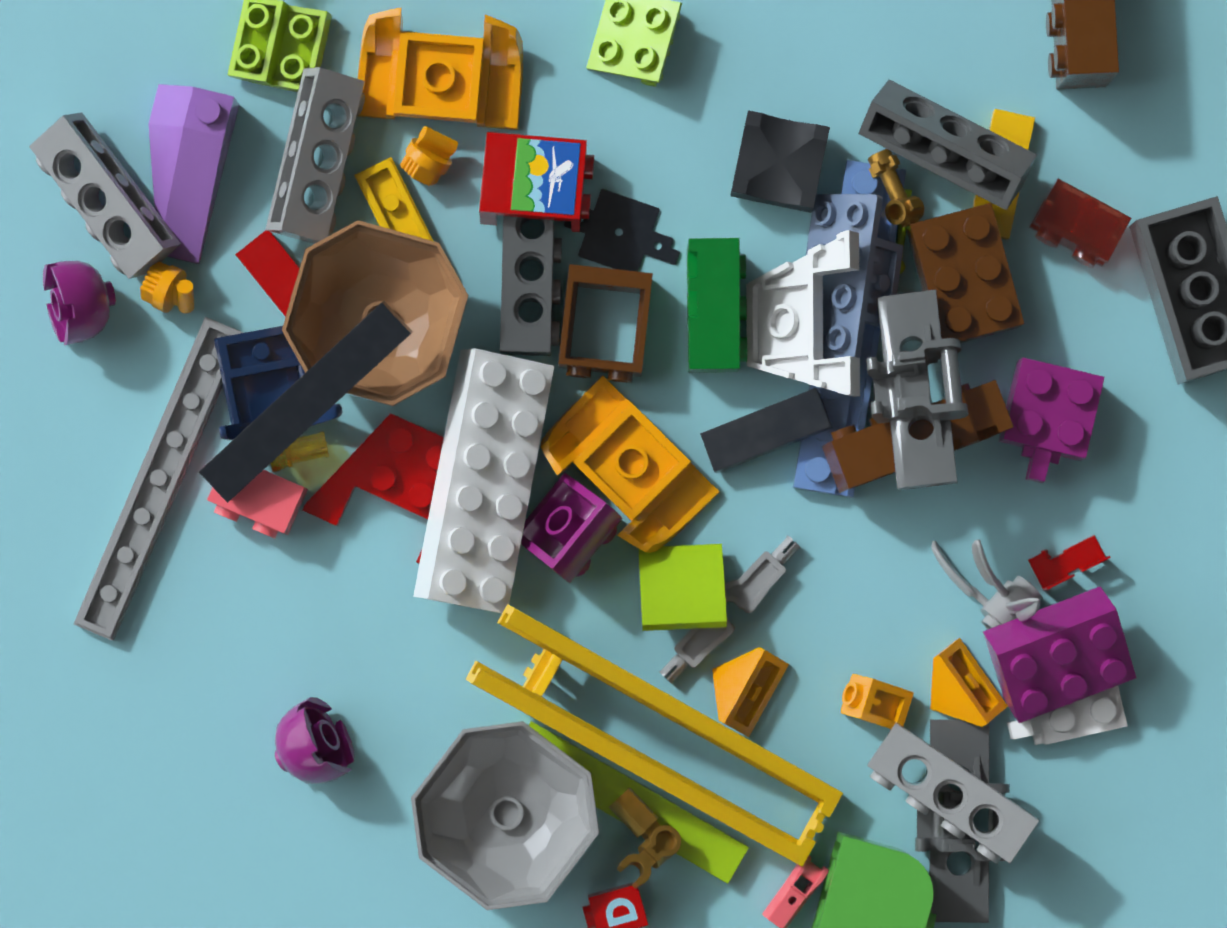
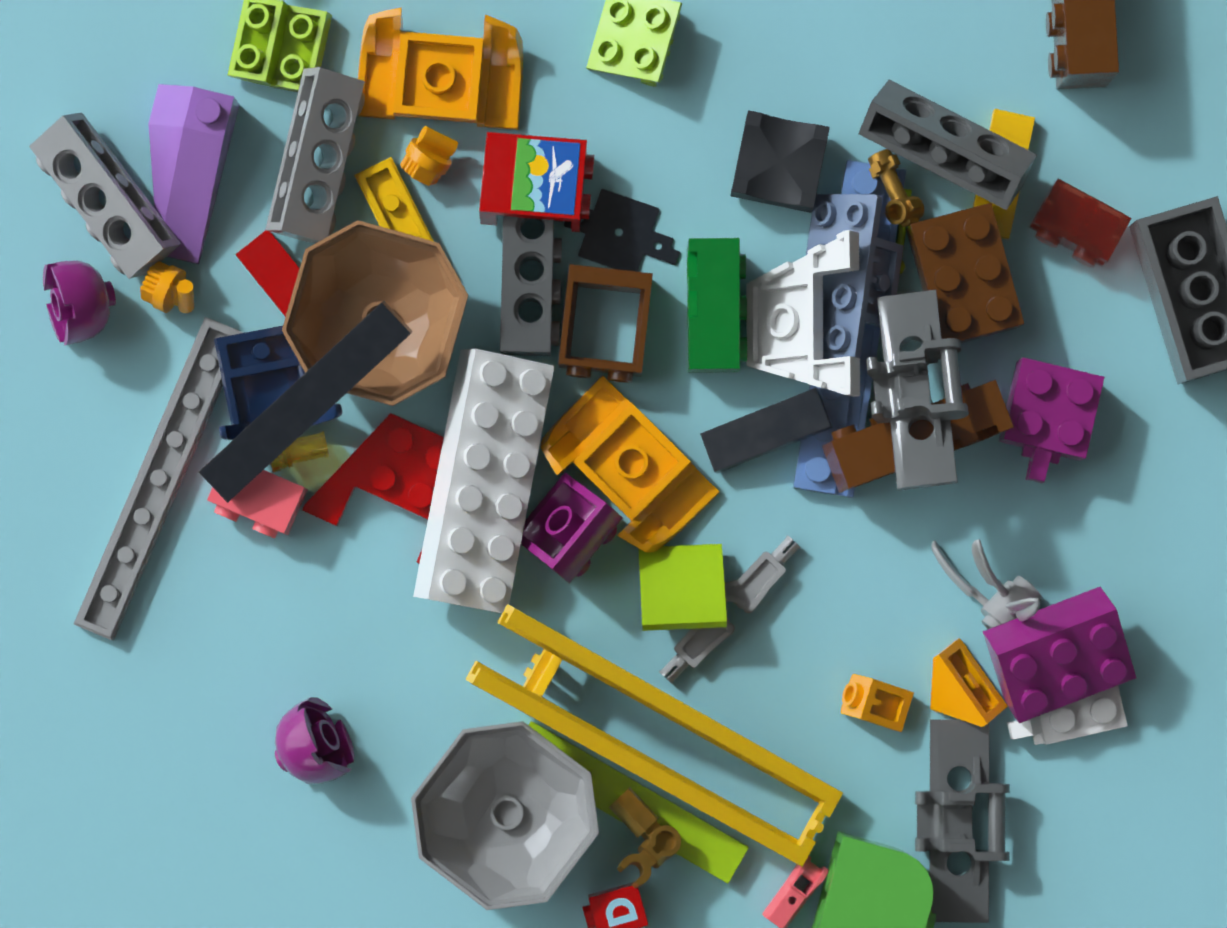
light orange slope [712,647,789,737] -> none
light grey brick [867,722,1039,864] -> none
red piece [1028,535,1111,591] -> none

